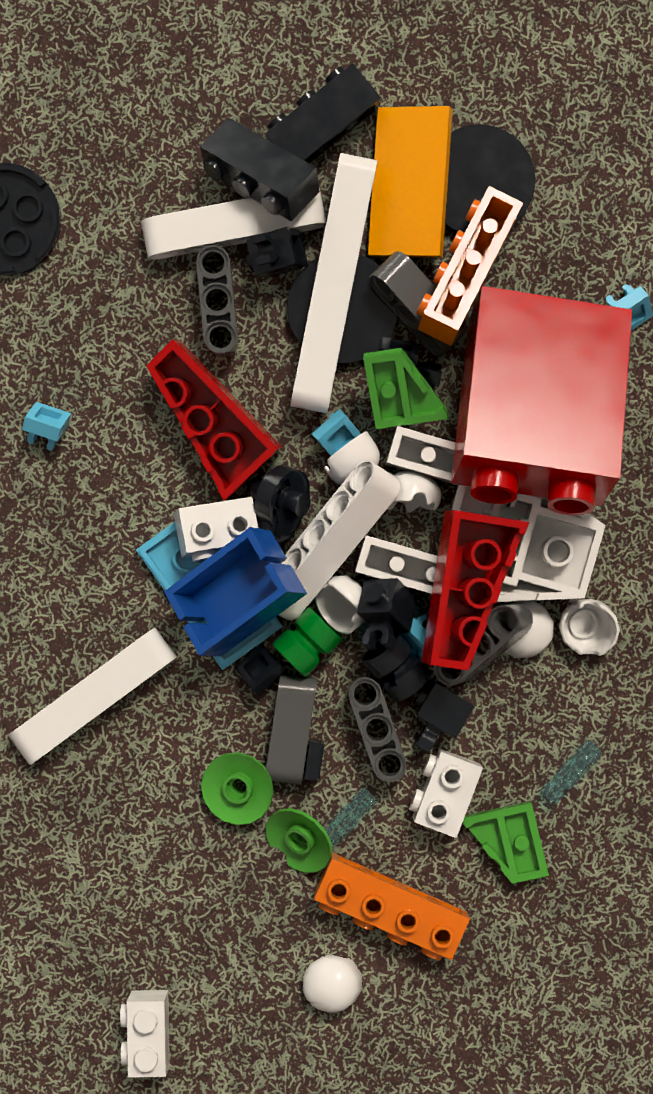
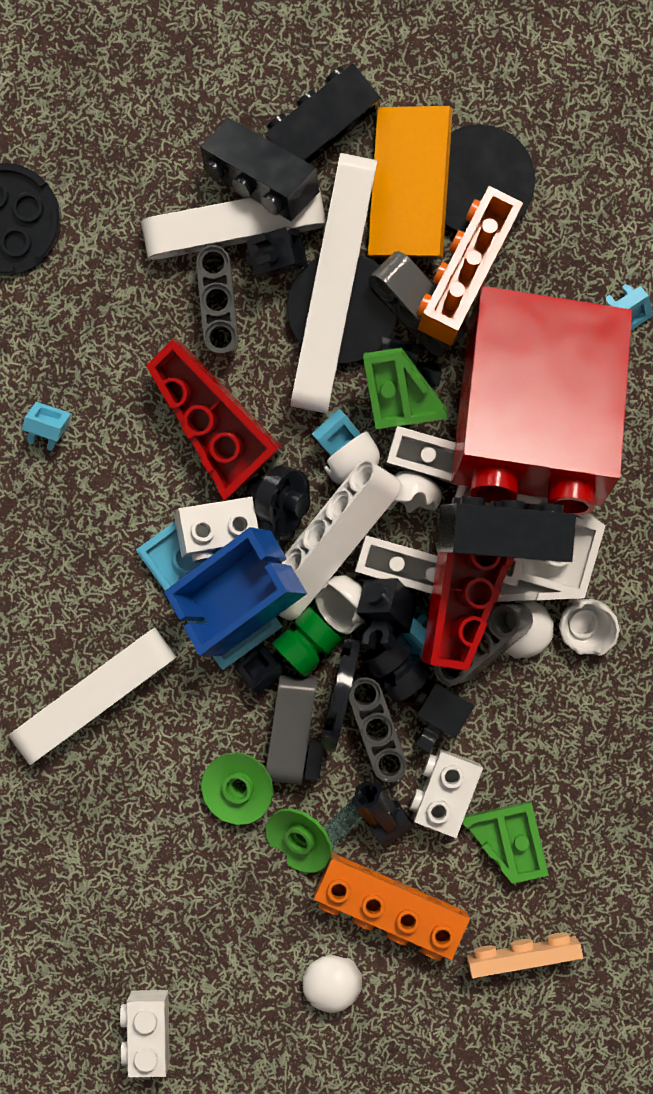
clear light blue axle [541,740,602,804] -> none
none -> black tile [320,638,360,752]
none -> black piece [351,781,414,848]
none -> black brick [437,496,576,562]
none -> light nougat plate [466,932,583,978]

